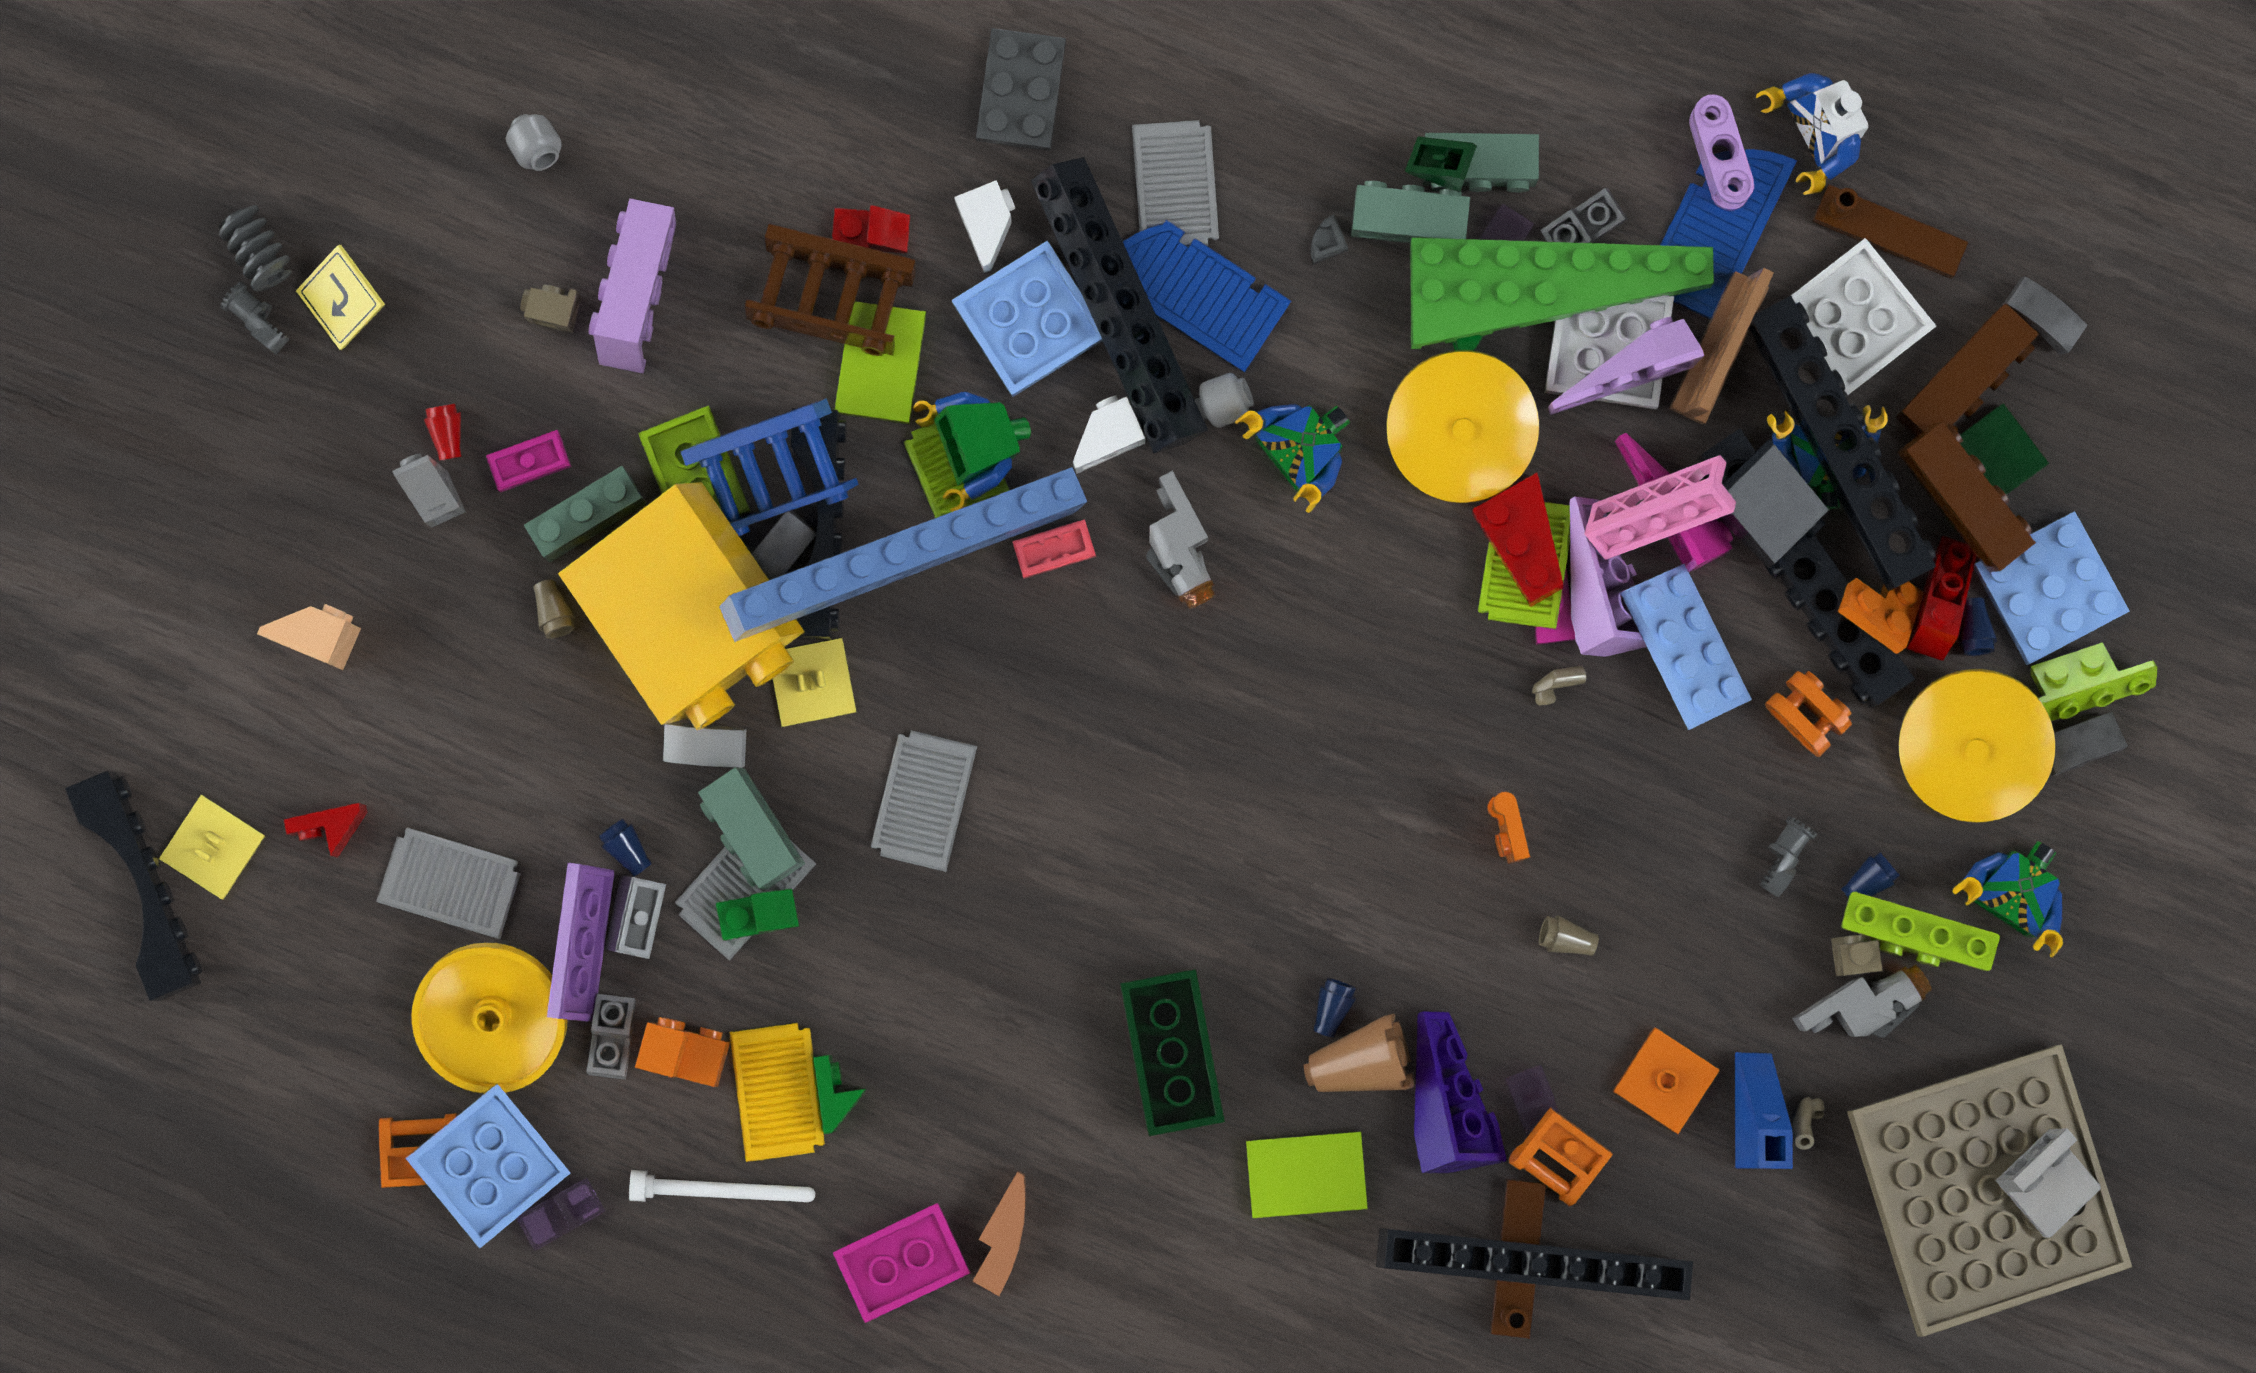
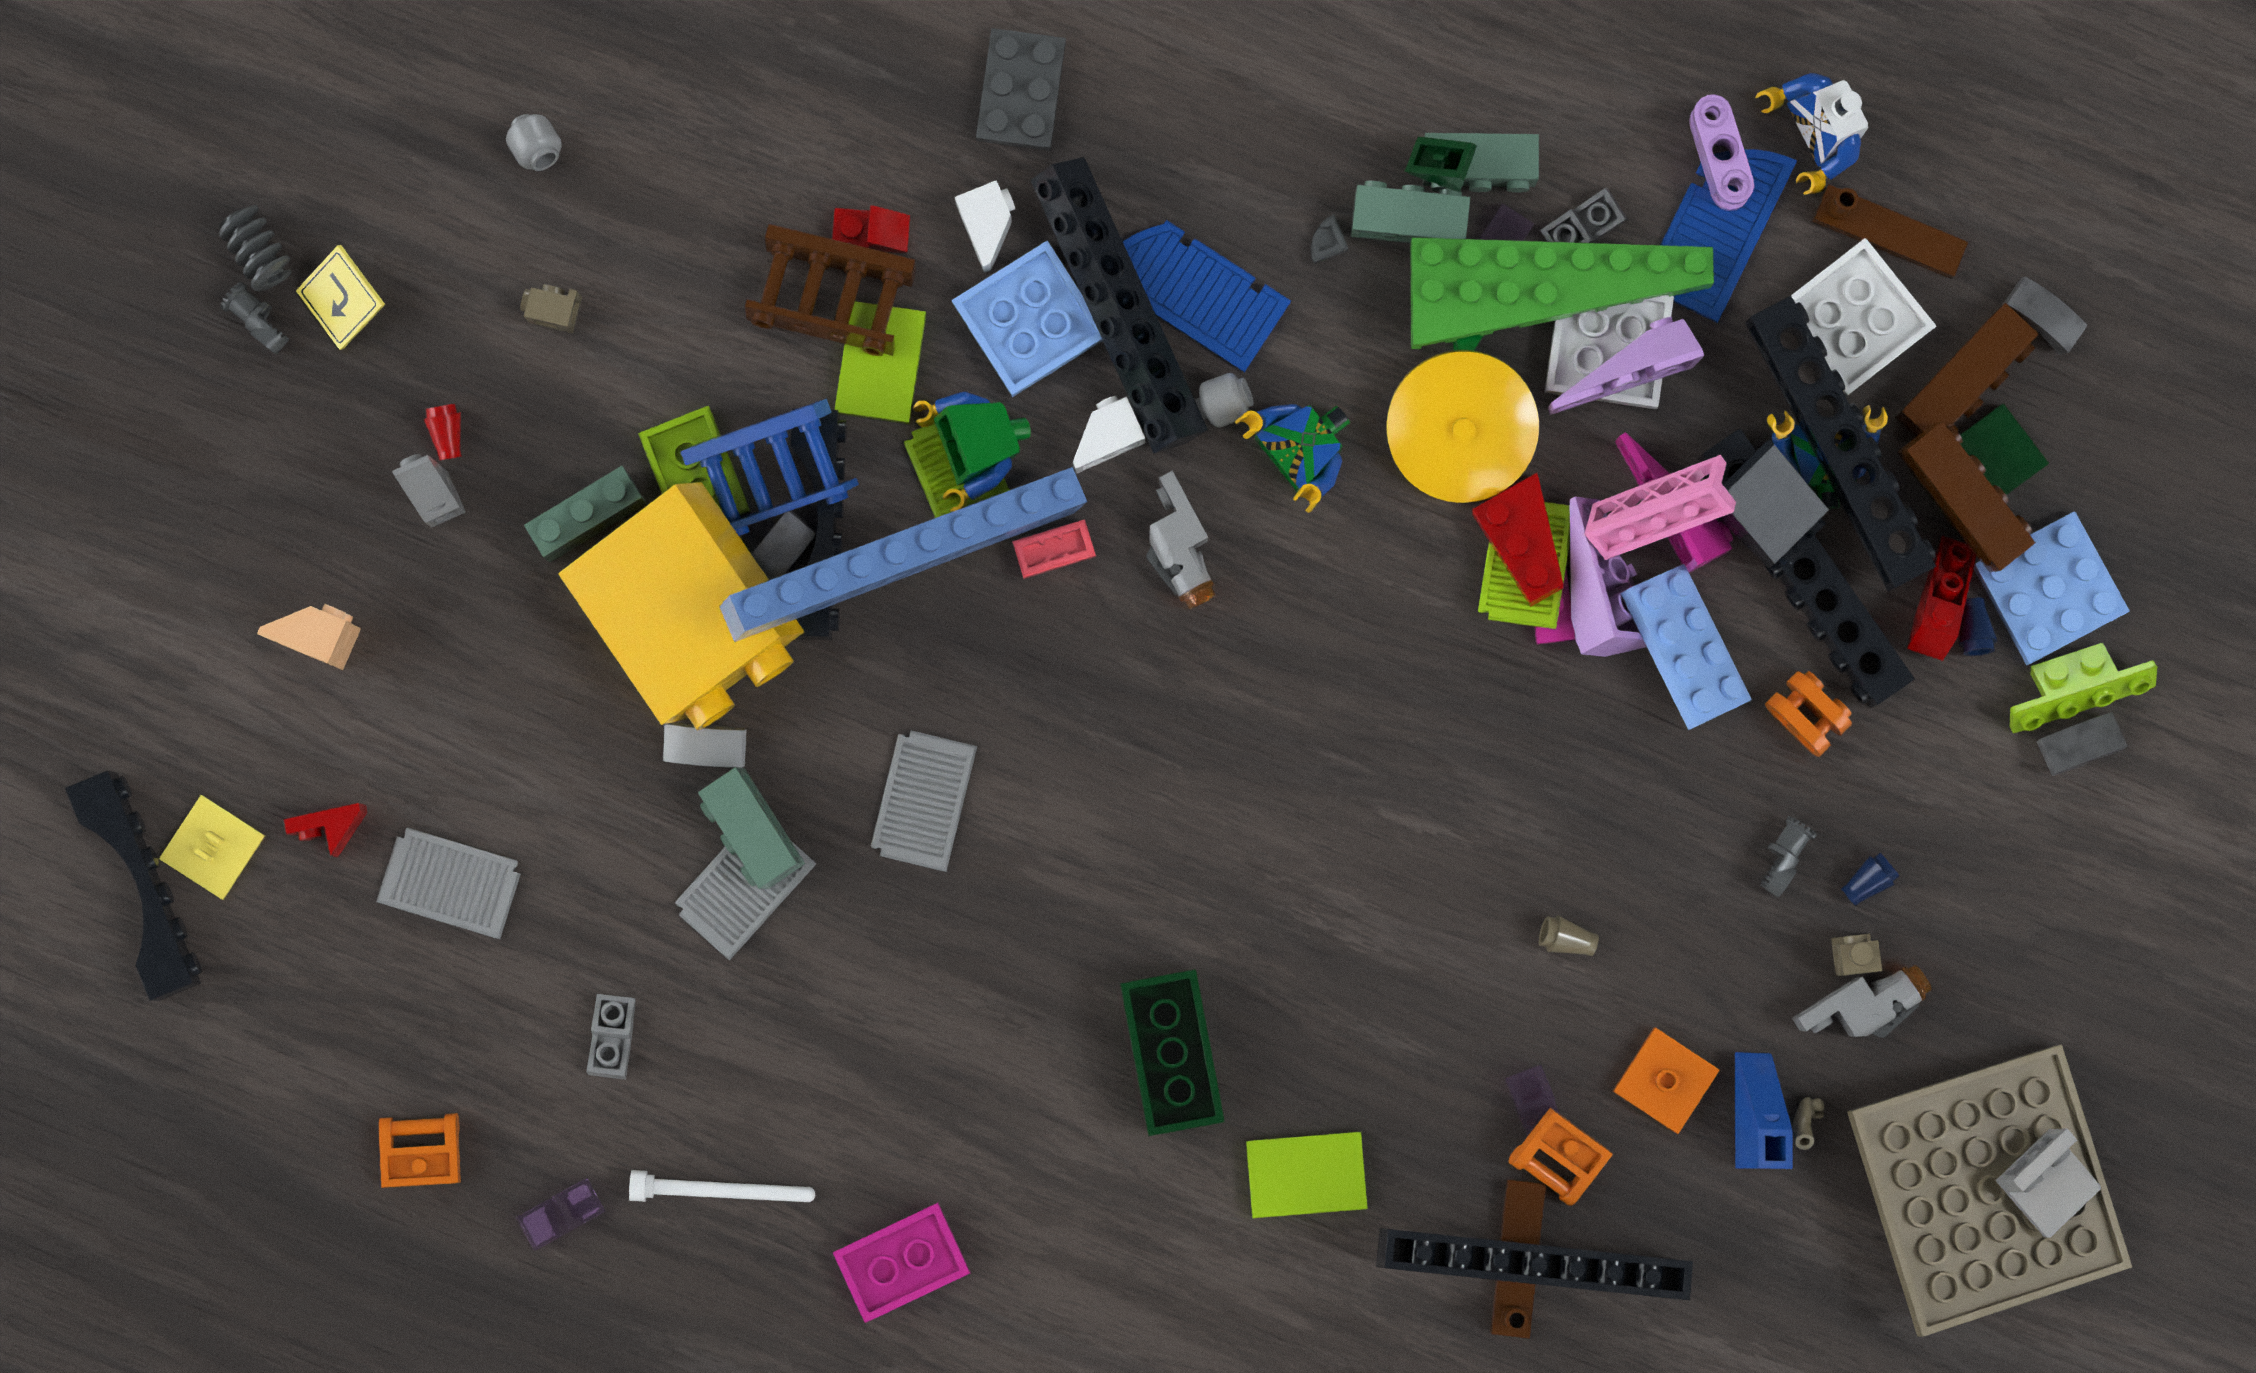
light blue plate [405,1084,570,1248] -> none
yellow dish [411,943,567,1094] -> none
dark pink plate [486,430,572,493] -> none
dark tan cone [533,579,576,639] -> none
medium lavender tile [547,863,614,1022] -> none
lavender wedge [589,199,676,373] -> none
dark blue cone [598,818,652,877] -> none
light grey slope [605,875,666,959] -> none
orange brick [635,1017,730,1087] -> none
green slope [716,889,799,941] -> none
yellow window [729,1023,825,1162] -> none
light yellow piece [773,638,857,727] -> none
green slope [813,1055,867,1134] -> none
nougat slope [973,1171,1026,1296] -> none
light grey window [1132,120,1219,248] -> none
medium nougat cone [1304,1013,1414,1092] -> none
dark blue cone [1313,978,1356,1038] -> none
dark purple wedge [1414,1011,1507,1173] -> none
orange plate [1487,792,1530,864] -> none
dark tan arm [1532,666,1586,706] -> none
medium nougat fence [1669,268,1774,425] -> none
orange plate [1838,578,1924,654] -> none
lime bracket [1841,892,2000,971] -> none
yellow dish [1899,669,2055,822] -> none
torso [1952,841,2063,957] -> none

